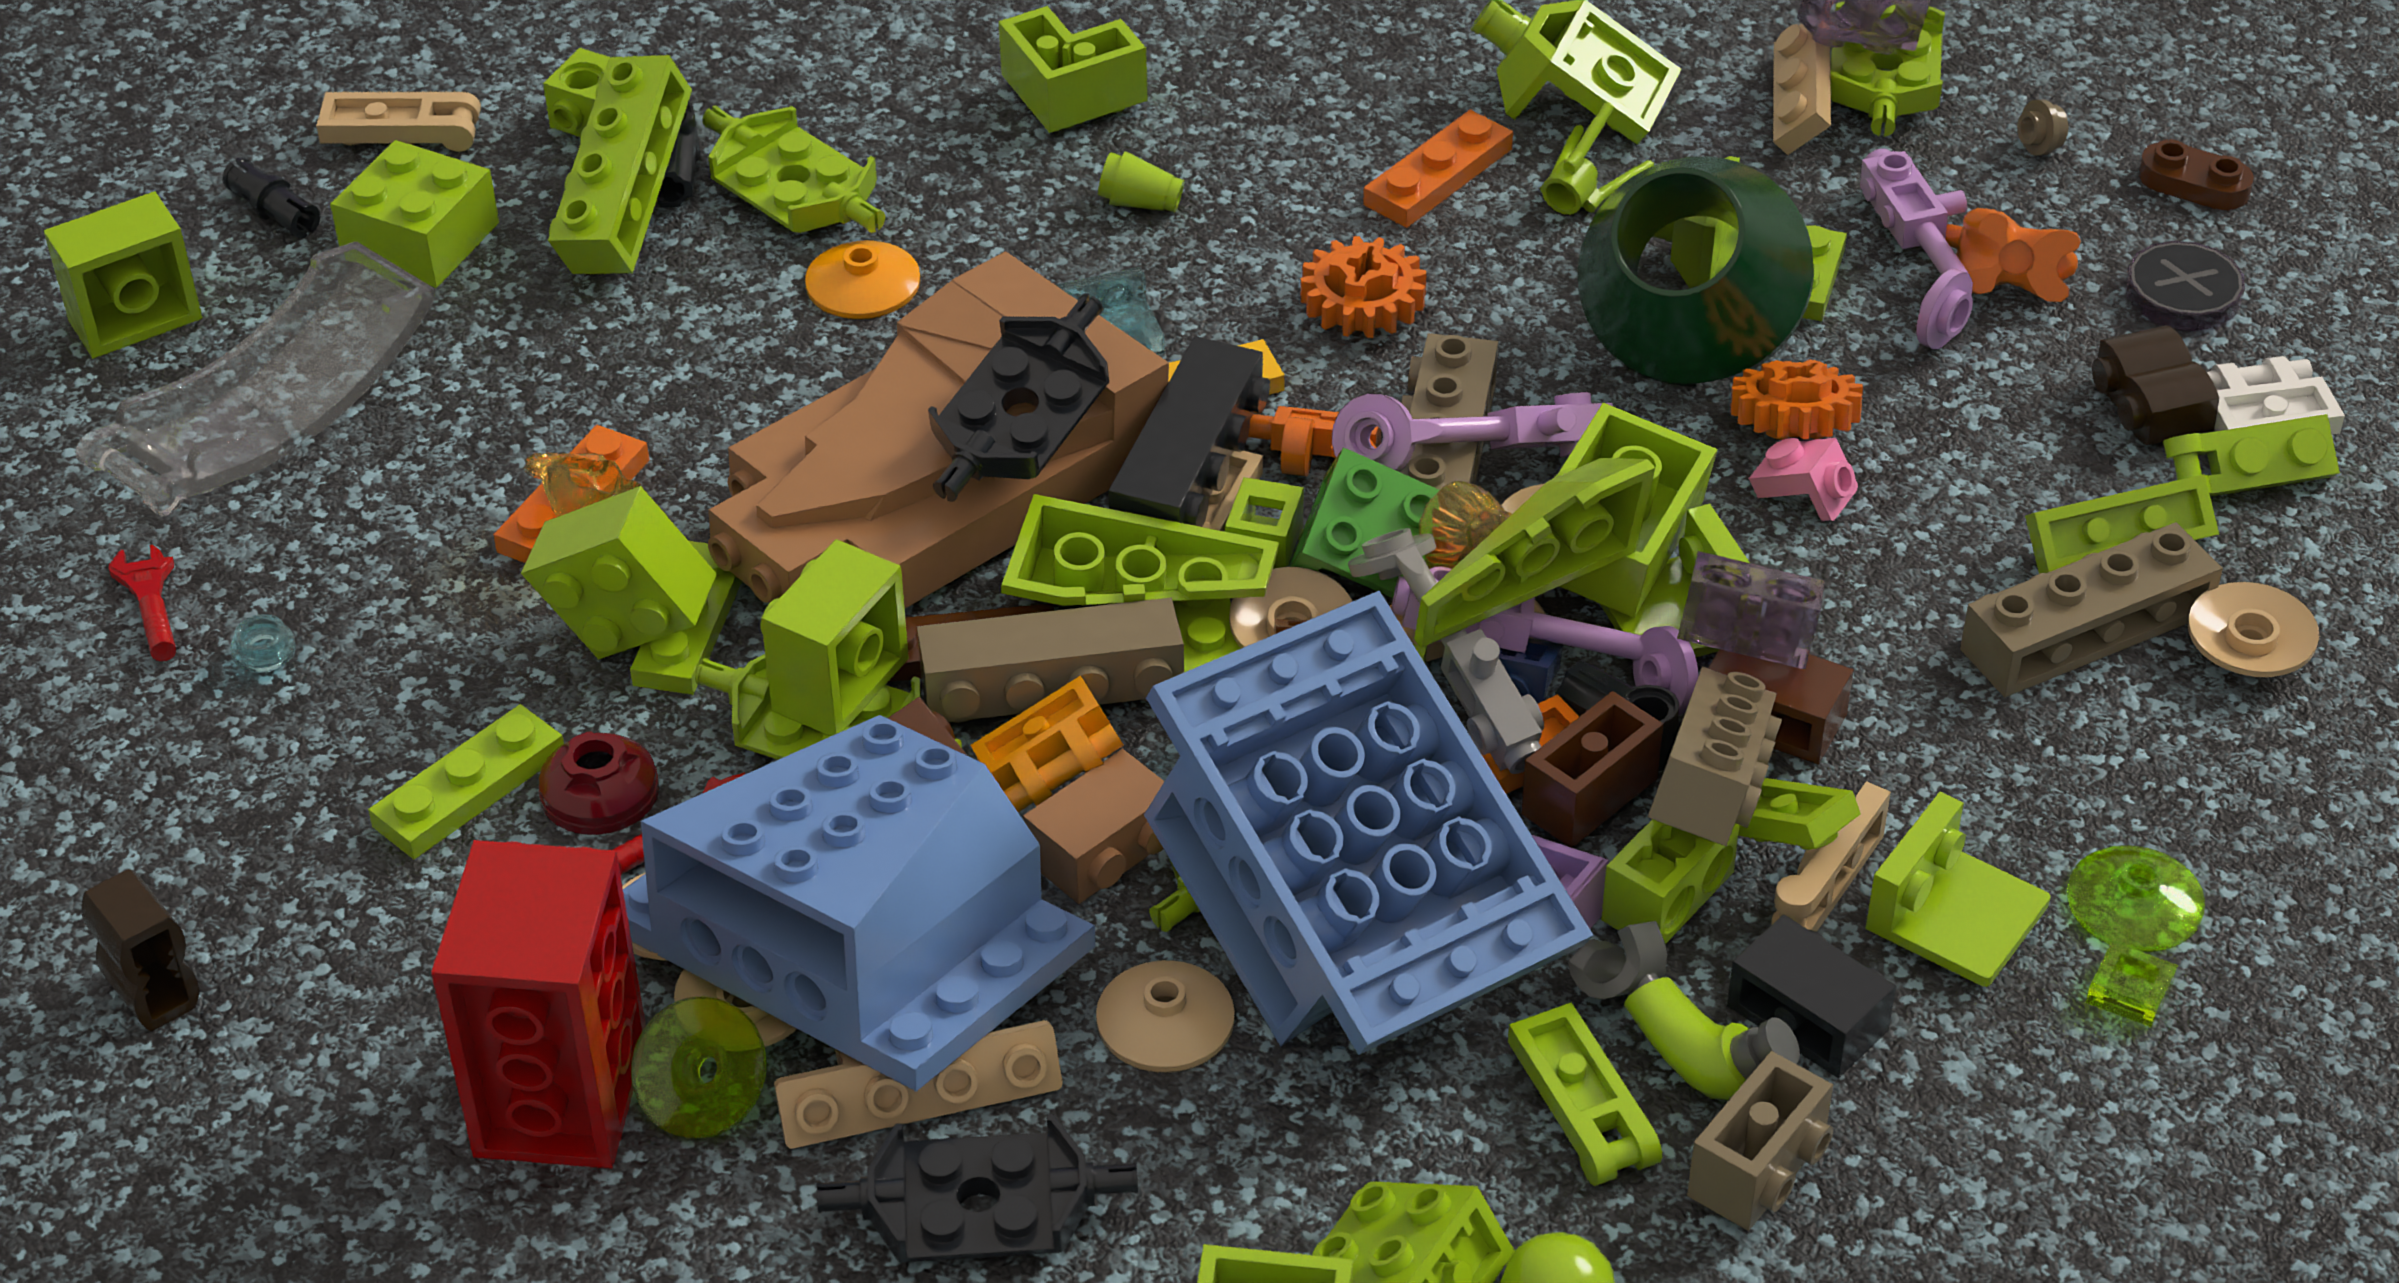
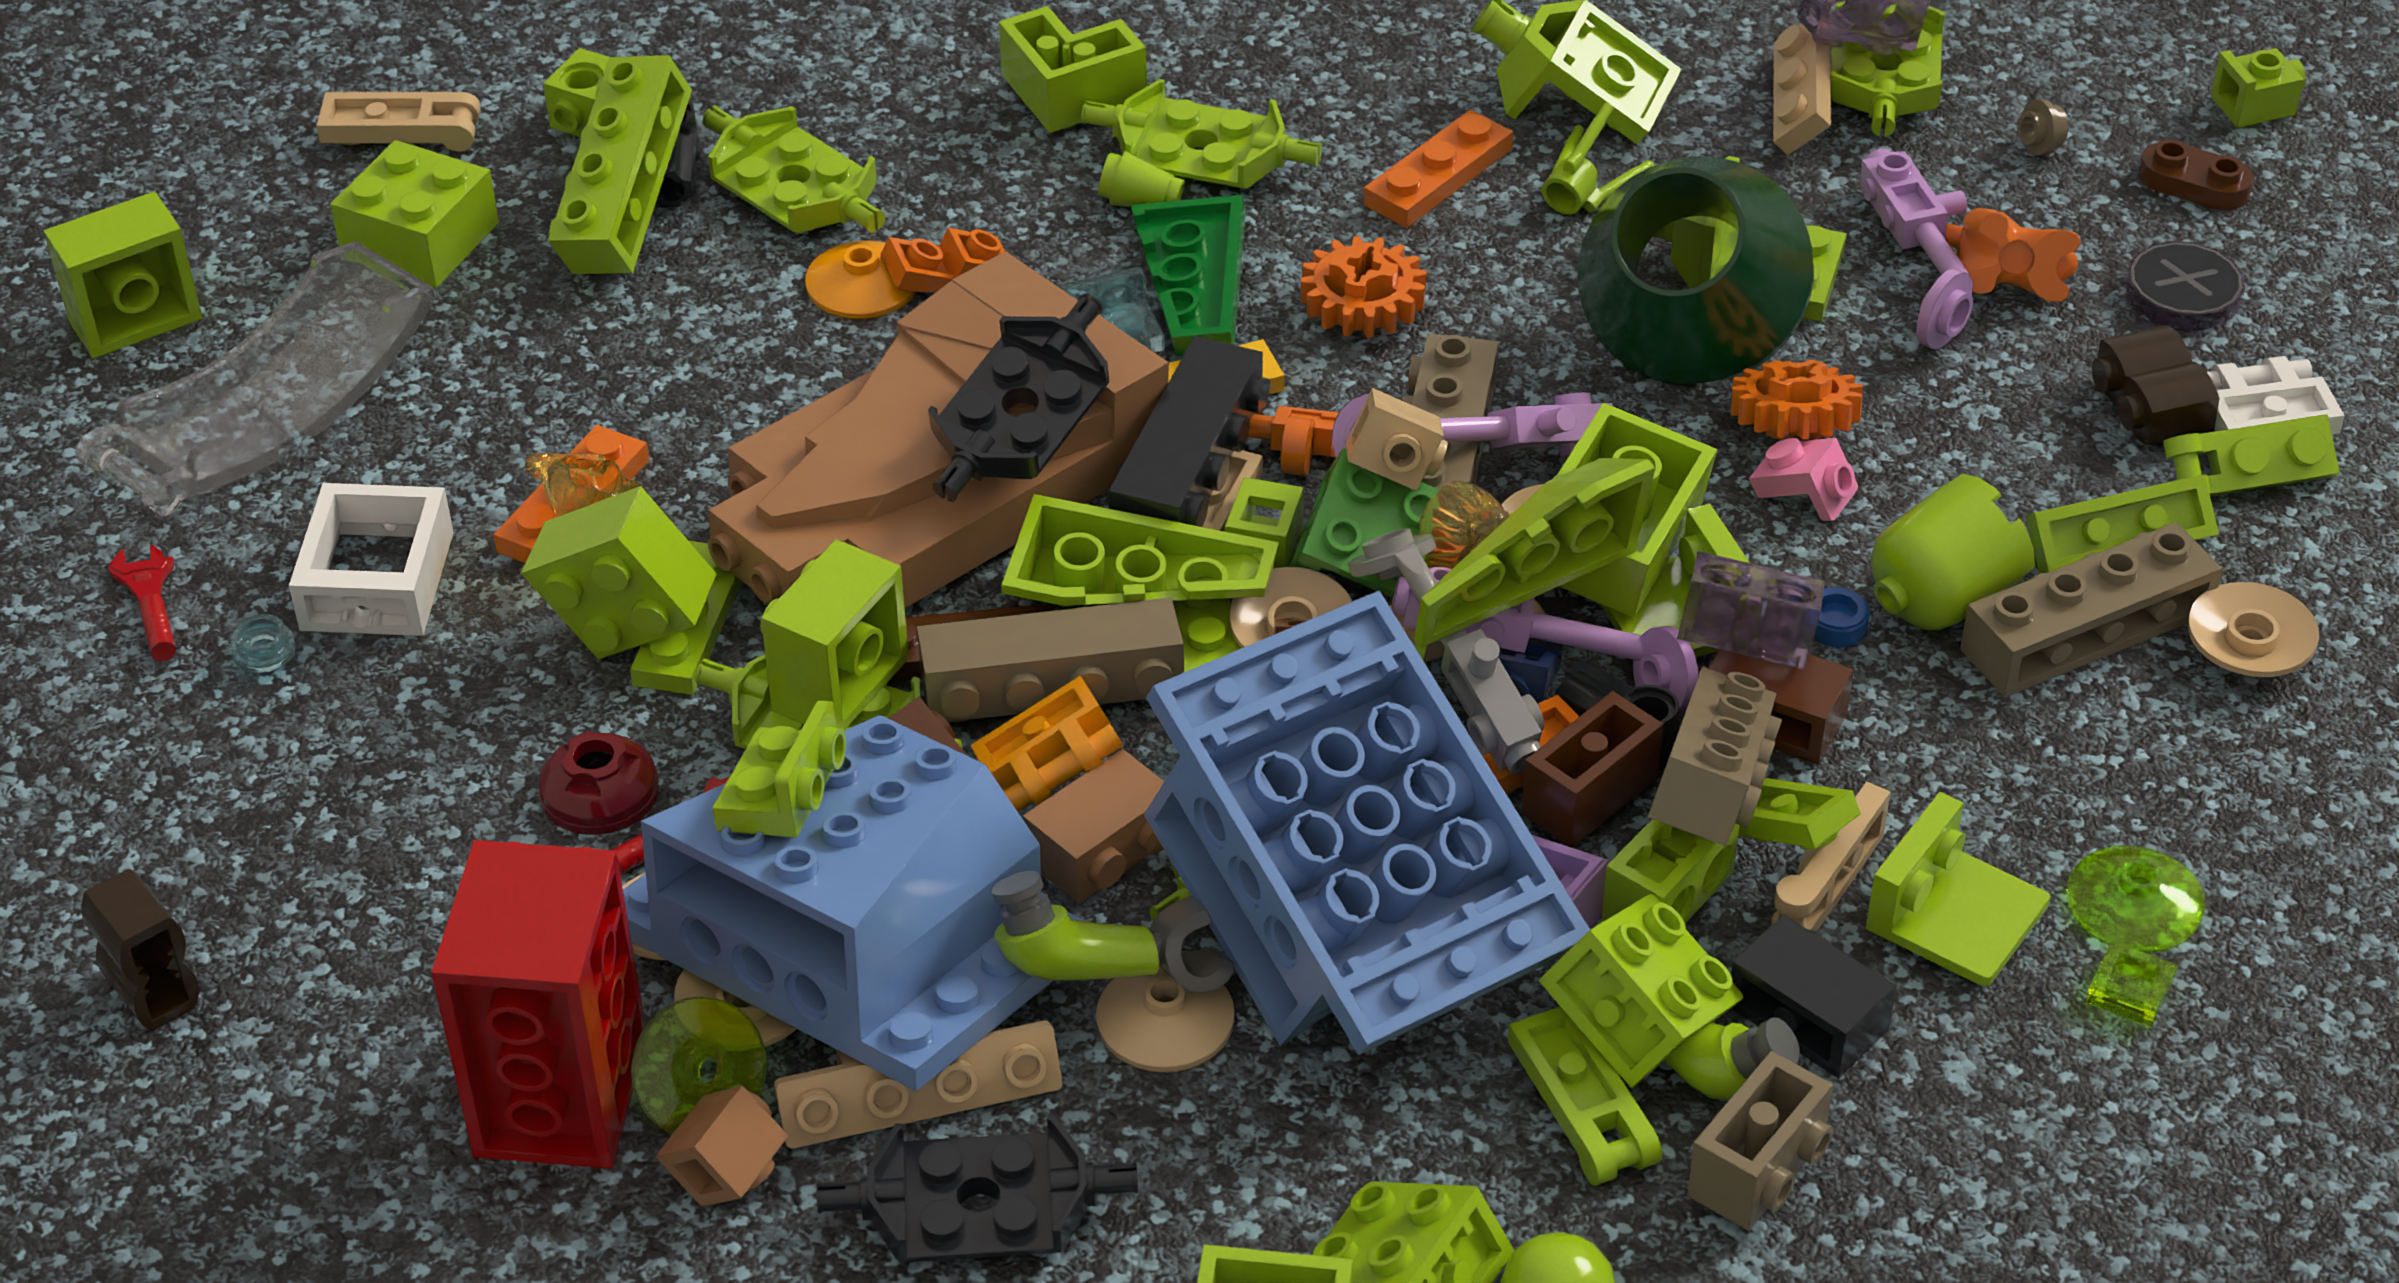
black pin [222,157,321,238] -> none
lime plate [368,704,564,860] -> none
none -> white window [289,483,454,636]
none -> medium nougat brick [655,1085,788,1207]
none -> lime bracket [712,700,846,838]
none -> orange slope [880,228,1005,292]
none -> piece [992,871,1234,993]
none -> lime plate [1081,79,1322,188]
none -> green wing [1131,195,1246,356]
none -> tan brick [1345,388,1448,491]
none -> lime bracket [1538,893,1743,1088]
none -> blue tile [1804,587,1870,647]
none -> lime cylinder [1870,474,2035,631]
none -> lime brick [2210,48,2306,128]

